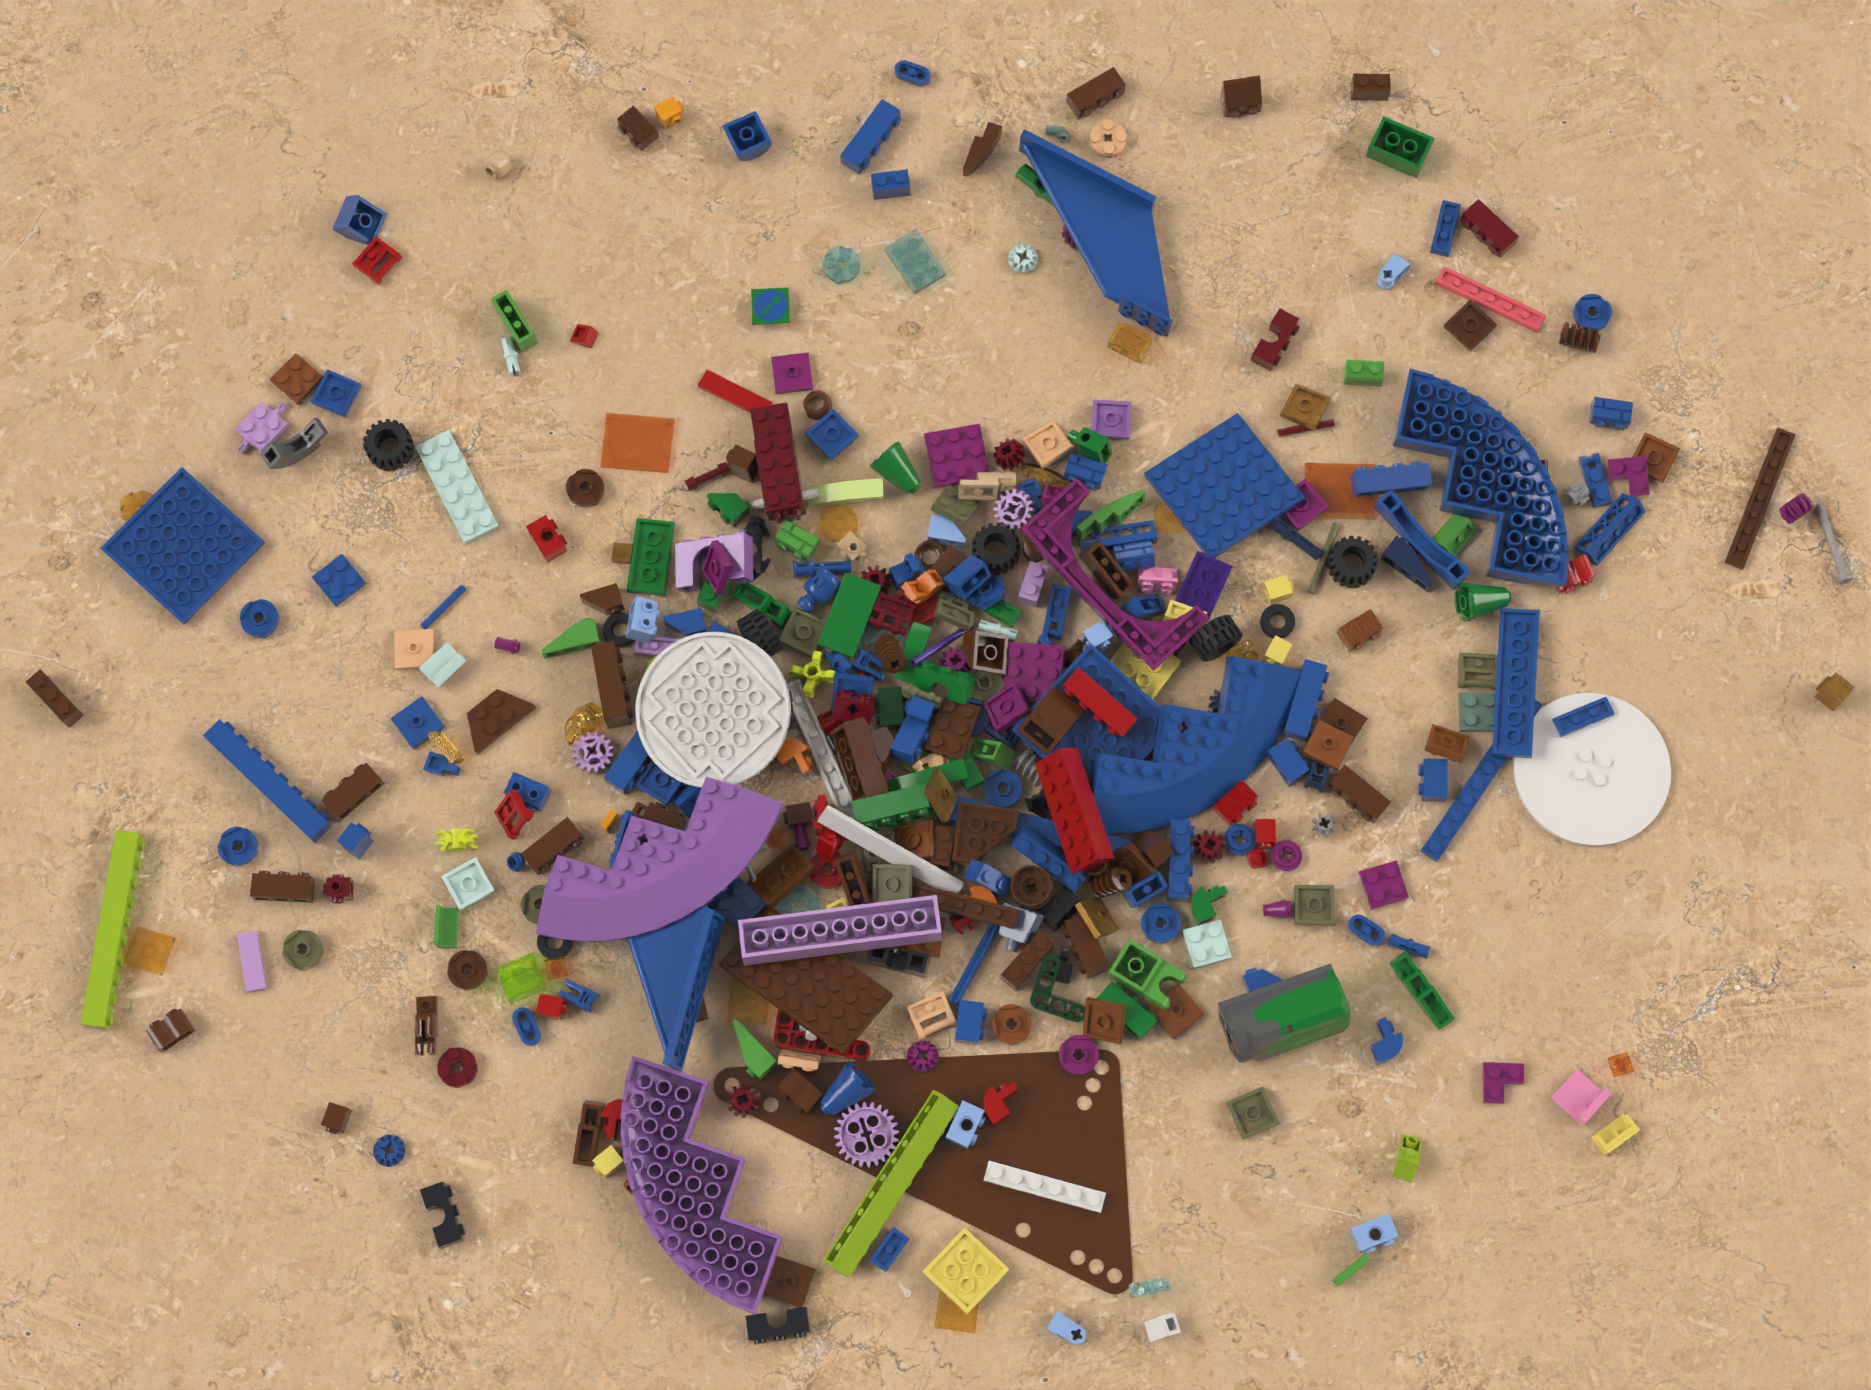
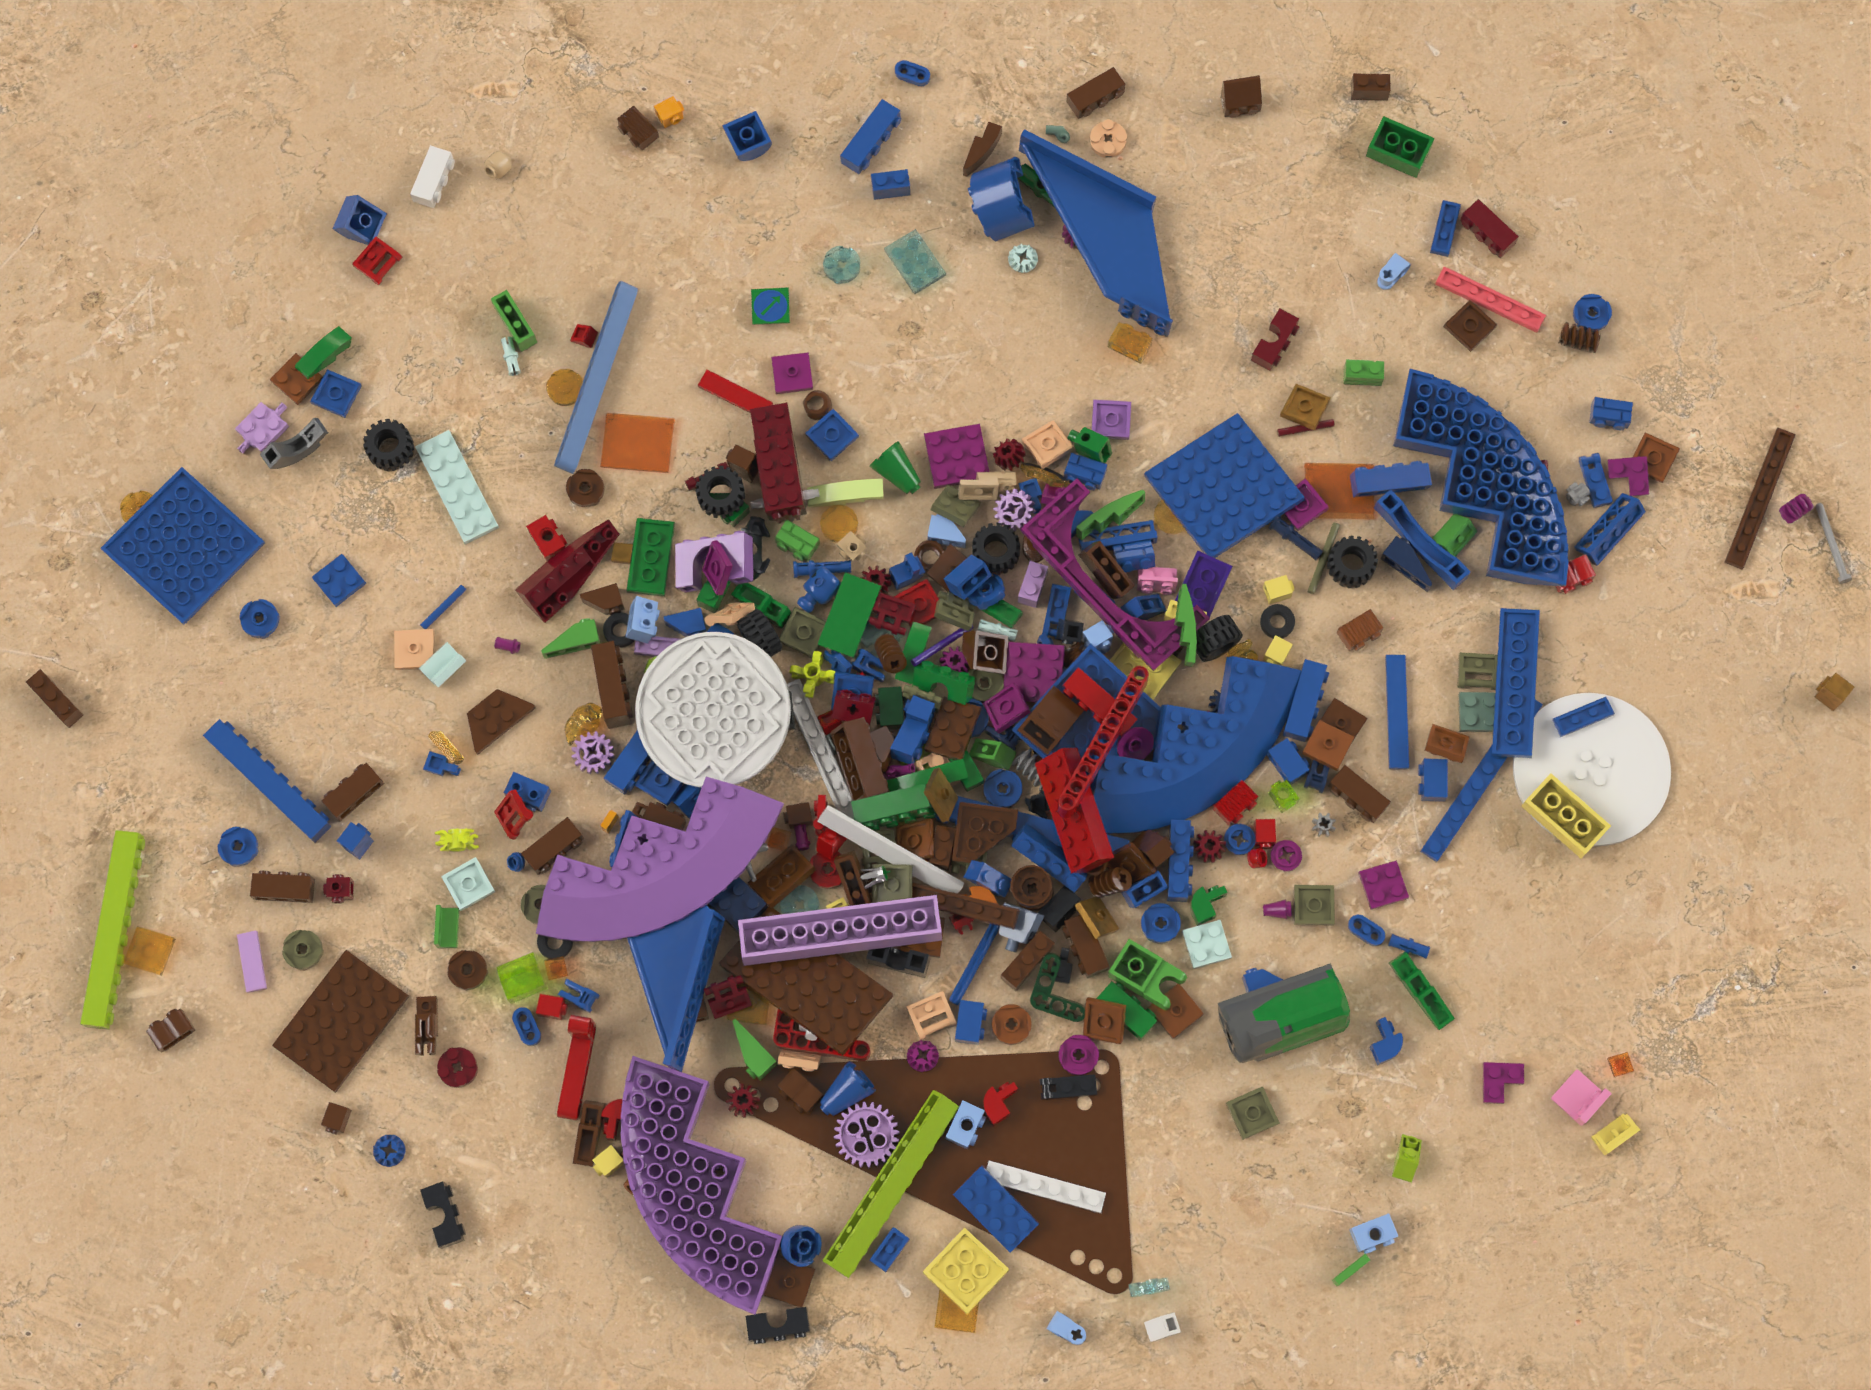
blue plate [390,696,445,750] -> none
orange brick [776,739,815,775] -> none
orange brick [901,569,946,605] -> none
green cone [1455,583,1511,621] -> none
none -> reddish brown plate [272,950,409,1093]
none -> green slope [295,326,352,379]
none -> white brick [410,145,455,208]
none -> dark red wedge [515,520,620,623]
none -> clear yellow tile [546,369,583,406]
none -> medium blue beam [554,281,638,474]
none -> red beam [557,1015,596,1121]
none -> black tyre [695,466,745,519]
none -> dark red plate [703,975,752,1019]
none -> light nougat plate [705,602,755,626]
none -> blue cylinder [780,1225,822,1267]
none -> flat silver piece [860,866,891,889]
none -> magenta arm [885,763,915,779]
none -> blue plate [953,1166,1039,1253]
none -> blue cylinder [968,157,1035,242]
none -> black plate [1039,1074,1097,1100]
none -> black brick [1056,619,1084,645]
none -> red beam [1057,666,1149,818]
none -> magenta dish [1117,727,1154,760]
none -> bright green slope [1174,584,1197,667]
none -> clear neon green brick [1269,779,1300,813]
none -> blue tile [1385,655,1409,769]
none -> light yellow brick [1521,773,1611,859]

